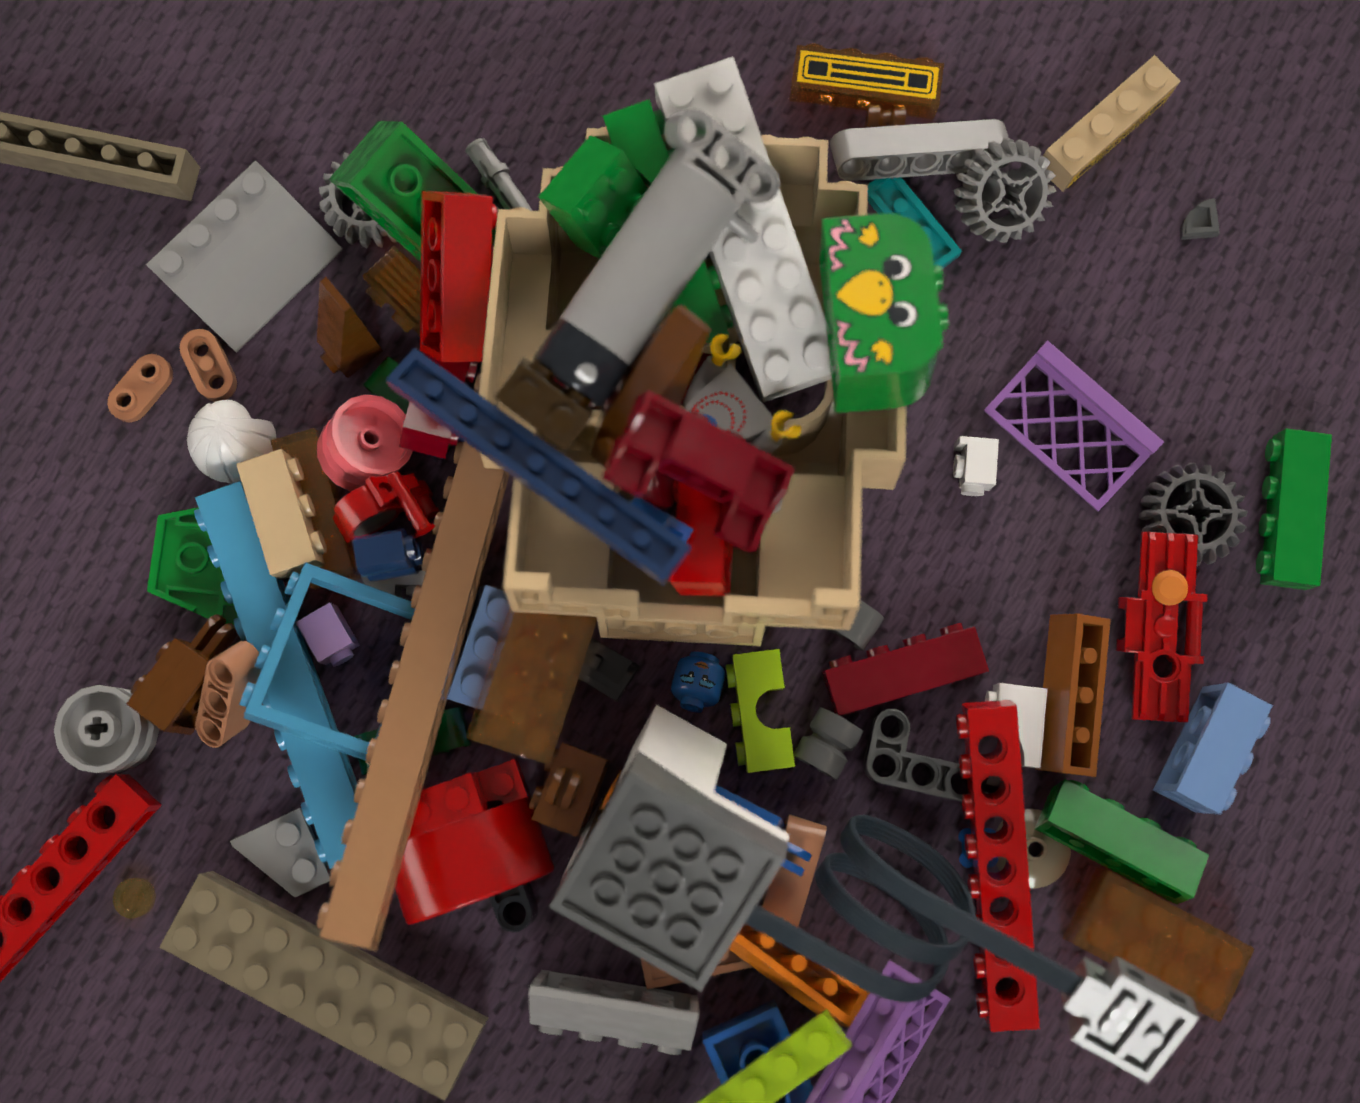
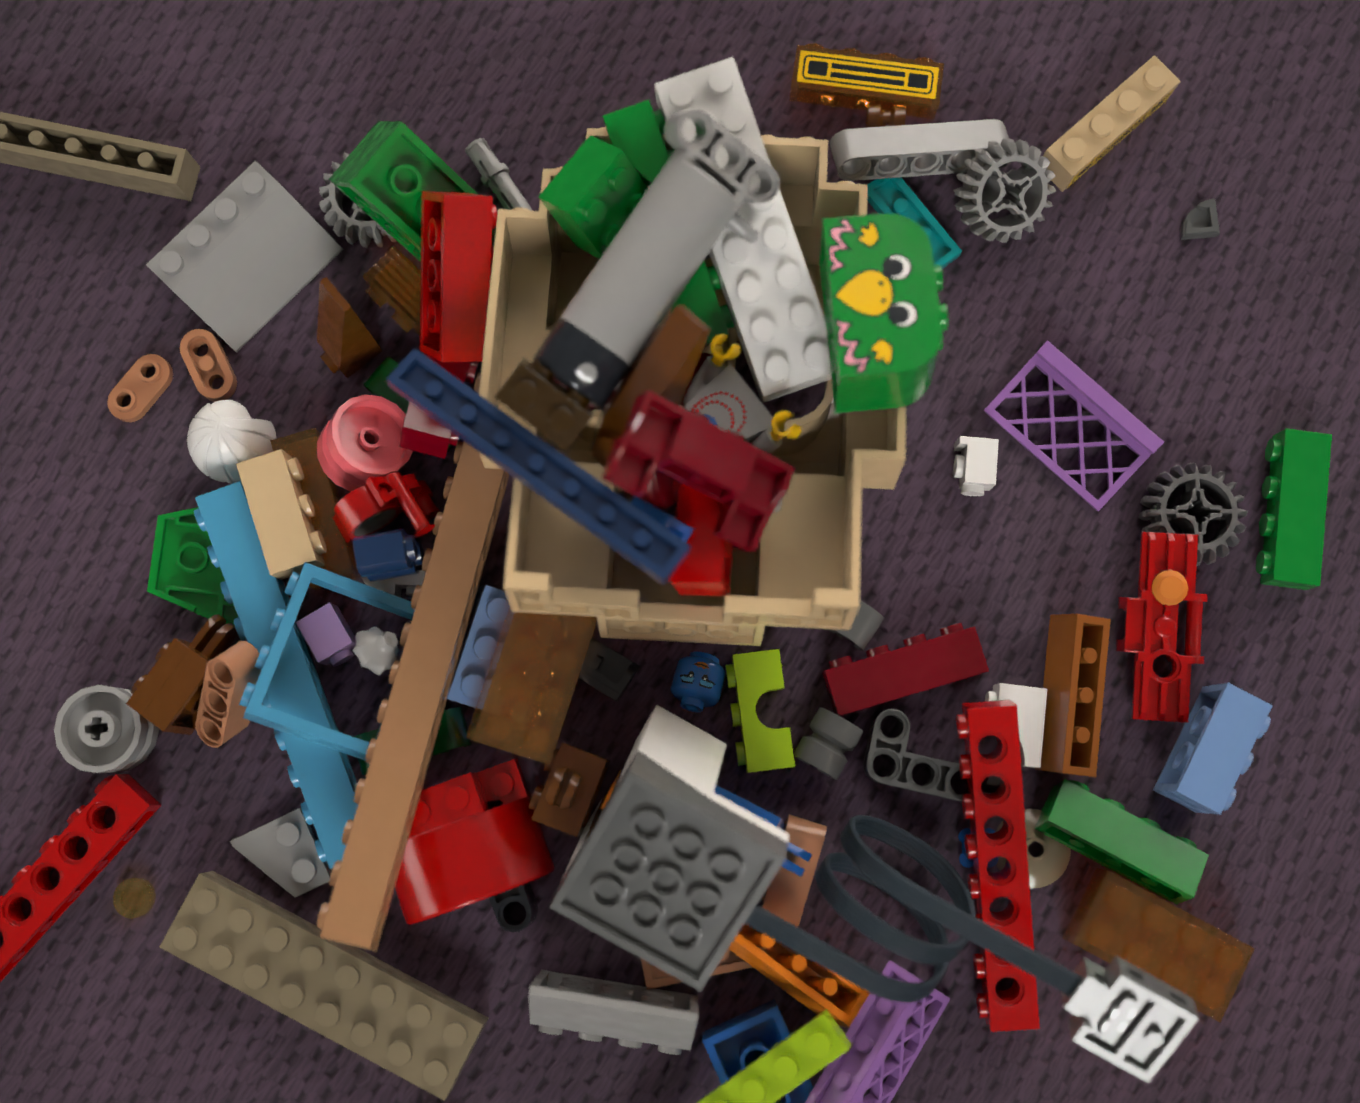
none -> light grey piece [353,626,399,675]

